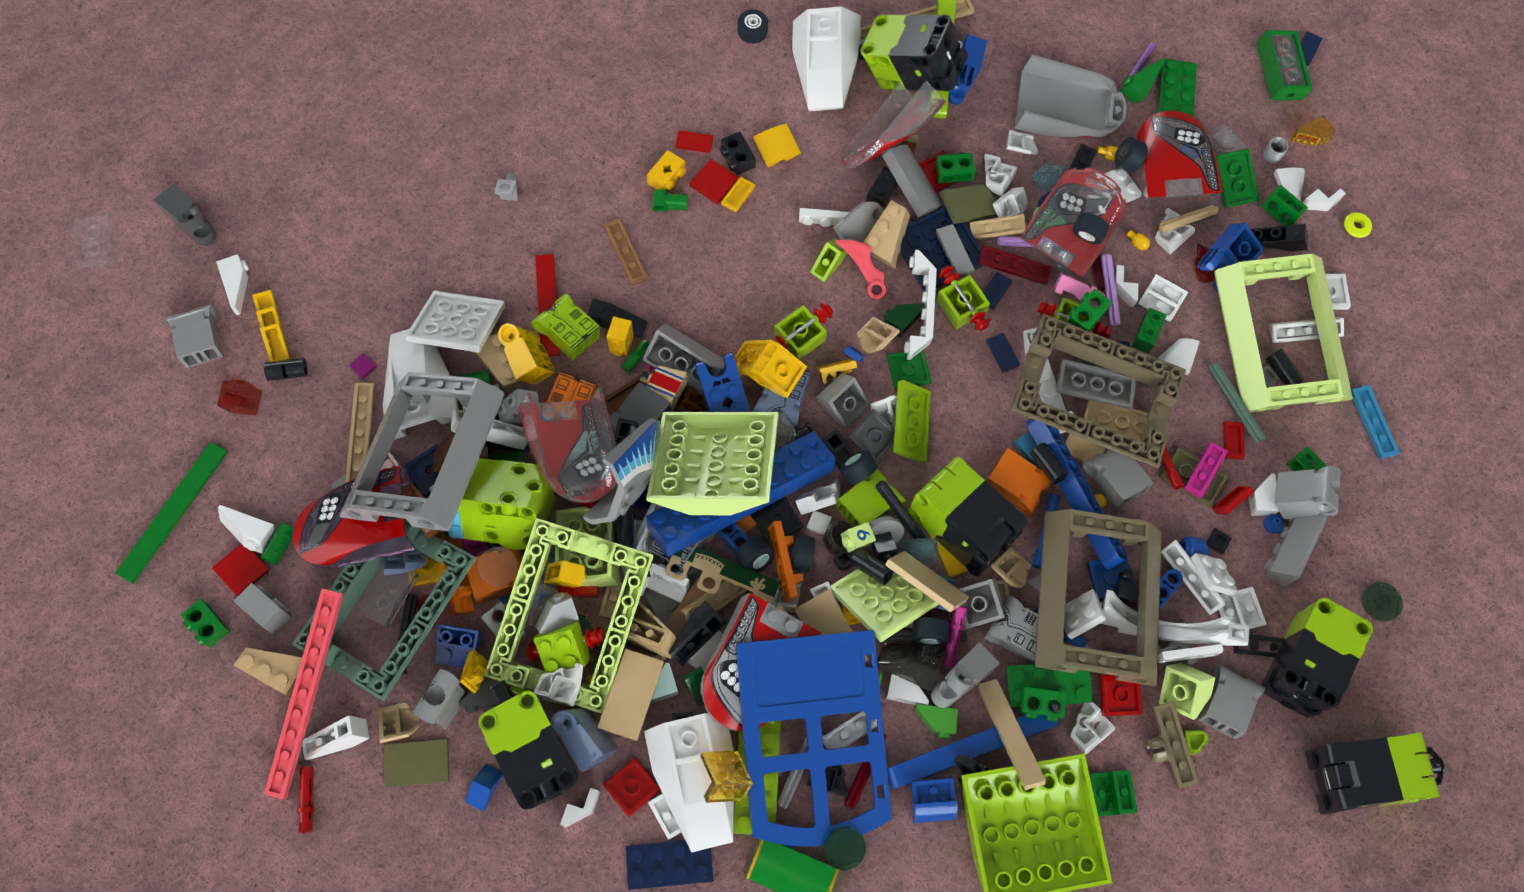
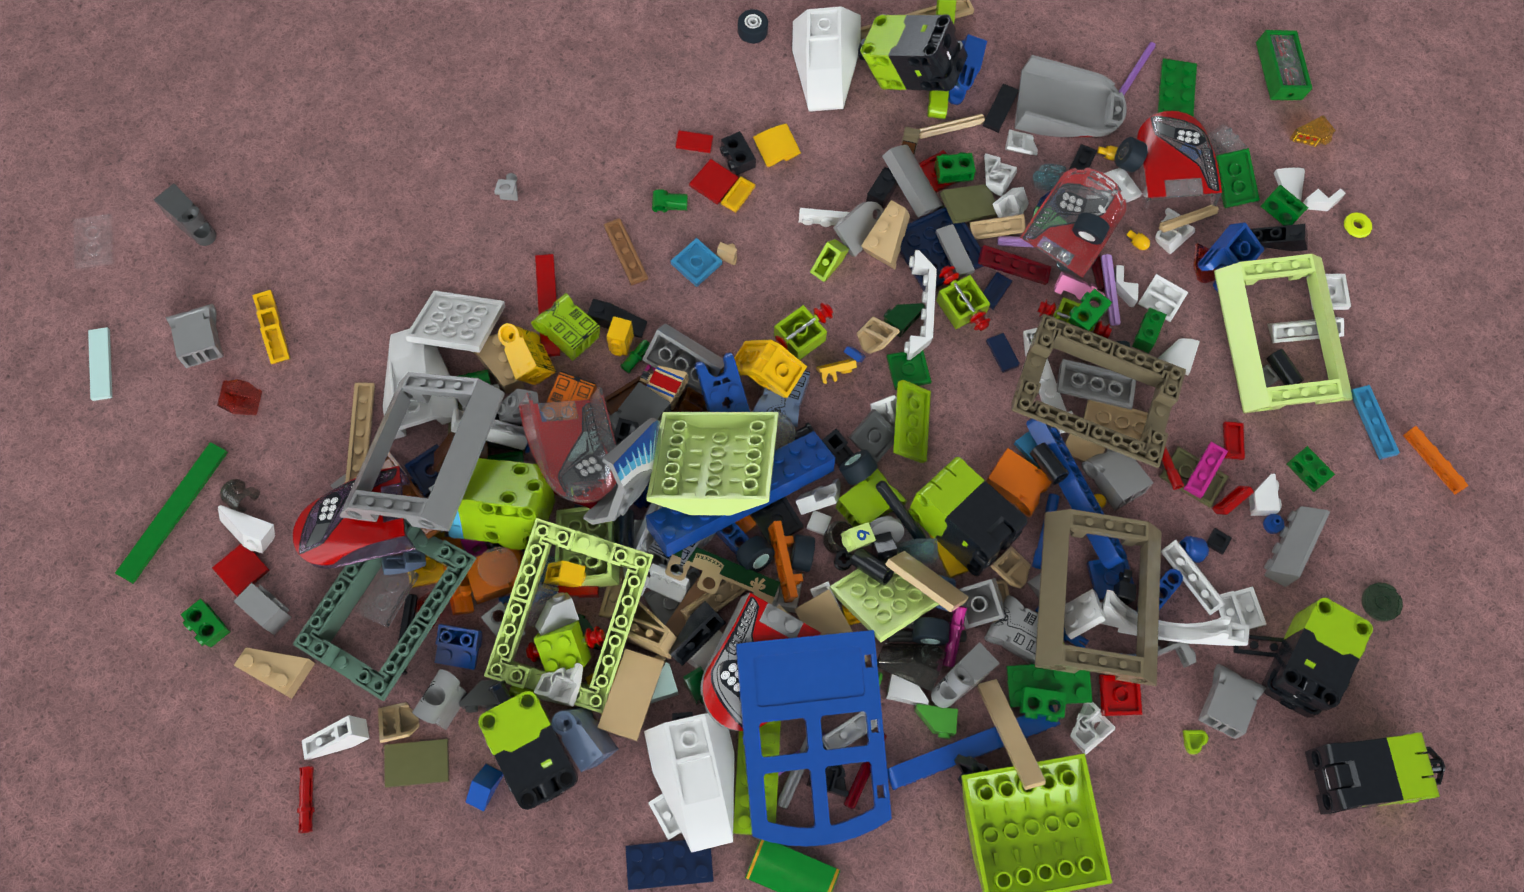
white slope [216,254,249,315] -> none
green axle [260,522,294,566] -> none
black pin [264,358,308,381] -> none
coral plate [264,588,344,799] -> none
magenta tile [349,353,377,380] -> none
yellow plate [460,649,488,693] -> none
white slope [560,788,600,827] -> none
red tile [602,757,661,817] -> none
yellow brick [646,150,686,191] -> none
clear yellow bracket [700,751,753,803] -> none
light grey slope [816,373,871,430] -> none
clear green tile [824,826,866,871] -> none
coral piece [835,240,886,299] -> none
clear windscreen [841,81,946,169] -> none
blue brick [911,778,957,823] -> none
green slope [1089,770,1138,817] -> none
green slope [1120,58,1165,103] -> none
dark tan plate [1146,702,1199,789] -> none
white tile [1157,644,1223,663] -> none
yellowish green slope [1159,662,1215,720] -> none
white plate [1191,553,1238,596] -> none
sand green axle [1208,363,1266,443] -> none
light grey piece [1263,137,1289,163] -> none
light grey piece [1275,466,1341,519] -> none
dark blue tile [1301,31,1323,66] -> none
none -> light aqua tile [88,327,112,401]
none -> clear smoke helmet [220,479,260,513]
none -> dark azure plate [671,238,722,287]
none -> tan tile [716,242,737,265]
none -> tan axle [919,114,985,139]
none -> black tile [983,84,1019,133]
none -> orange plate [1403,426,1469,495]

